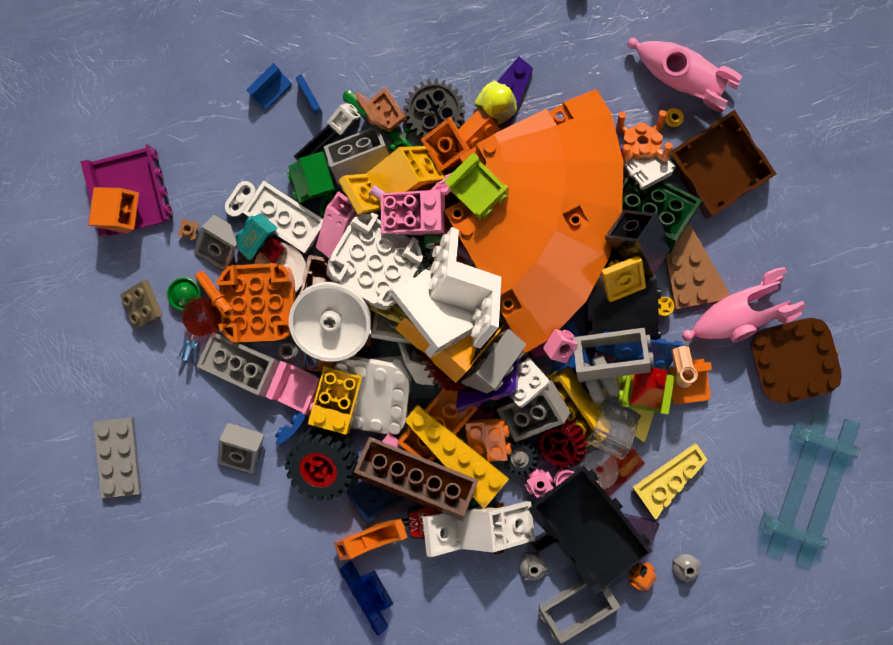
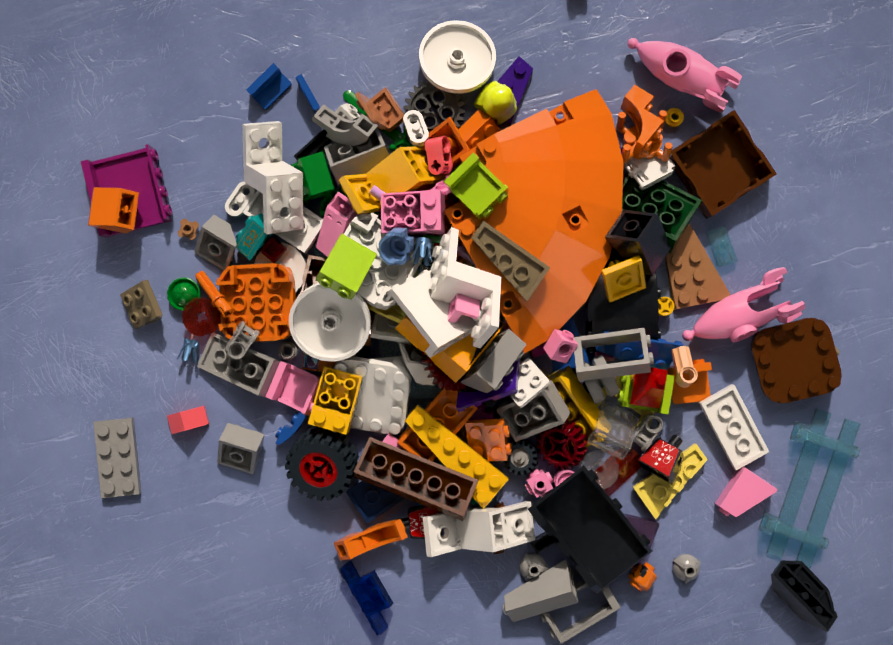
none -> coral slope [167,406,209,434]
none -> light grey piece [225,321,259,359]
none -> white bracket [242,121,303,234]
none -> light grey arch [312,104,378,146]
none -> lime panel [315,233,377,300]
none -> medium blue hair [379,228,414,265]
none -> white plate [403,110,429,147]
none -> flat silver piece [411,235,432,266]
none -> white dish [419,21,496,93]
none -> coral piece [425,136,453,175]
none -> bright pink panel [448,293,480,323]
none -> dark tan wing [471,221,550,301]
none -> light grey slope [503,560,578,622]
none -> orange arch [620,85,664,157]
none -> light grey piece [628,414,663,451]
none -> torso [638,435,684,485]
none -> white plate [698,384,769,470]
none -> clear light blue plate [705,225,738,268]
none -> bright pink slope [715,467,778,517]
none -> black wedge [771,560,838,632]

